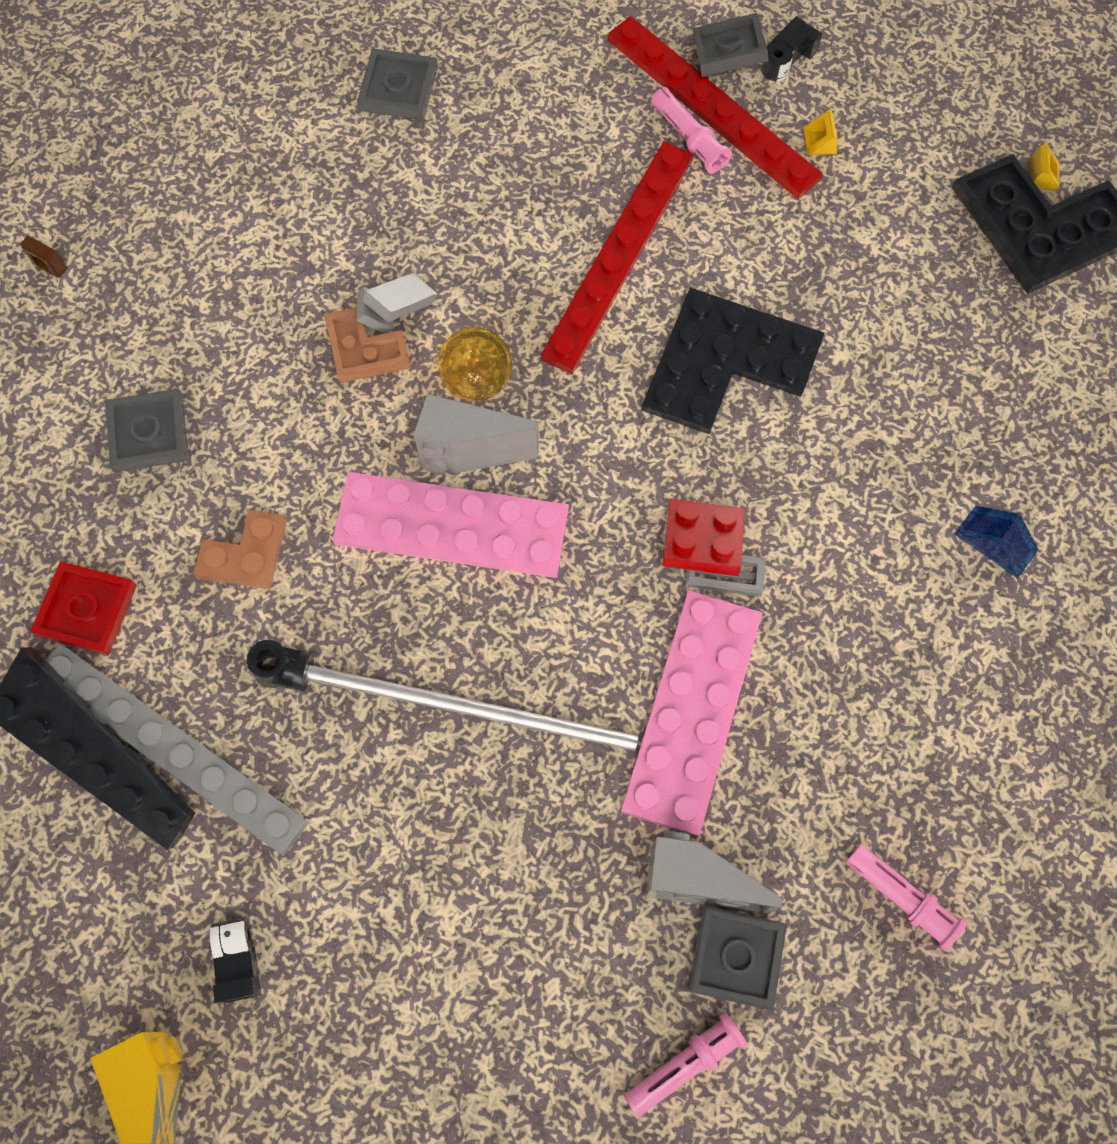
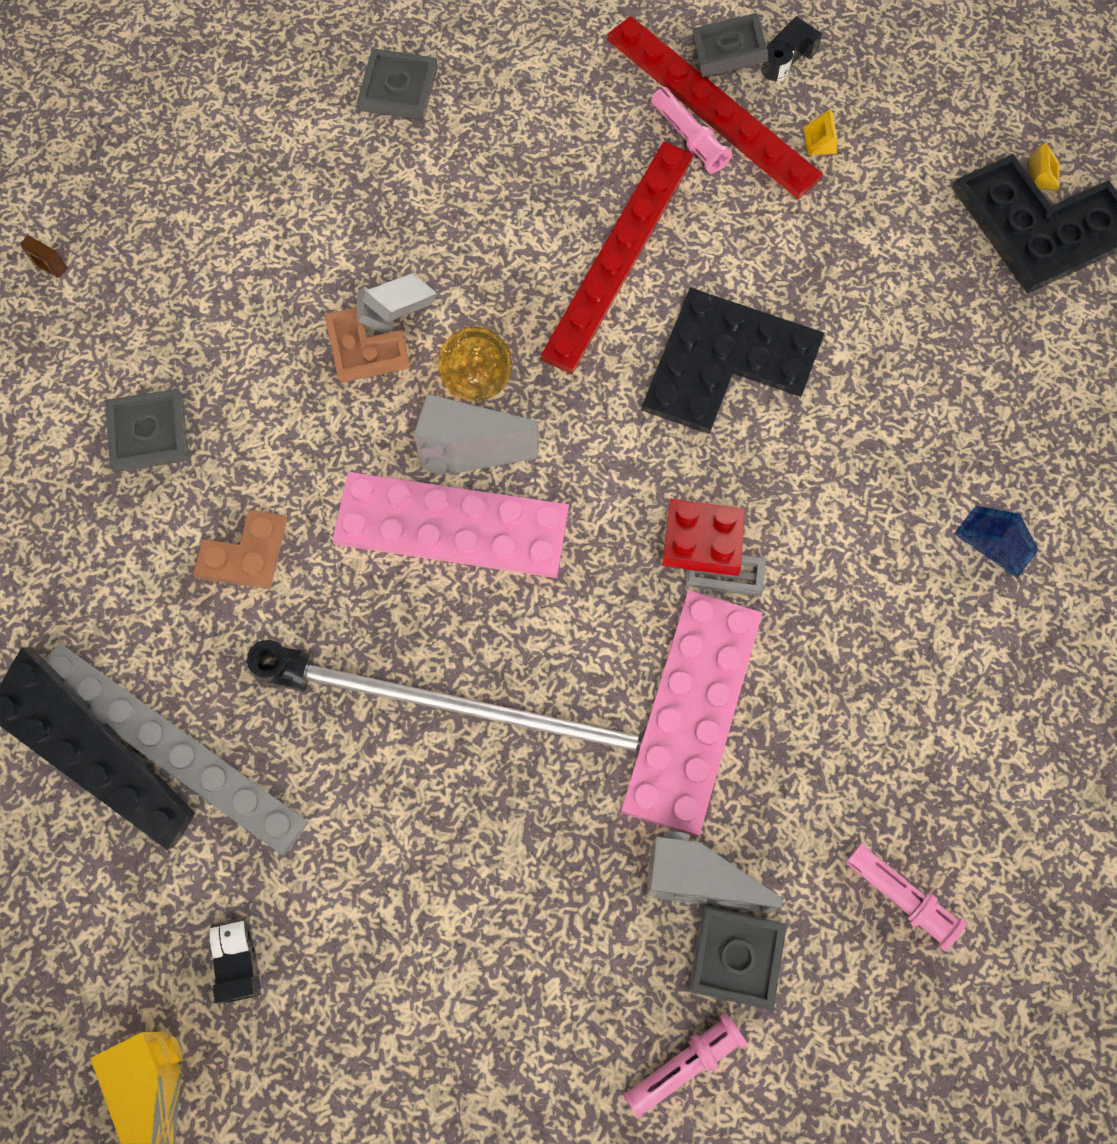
red plate [30,561,137,656] -> none

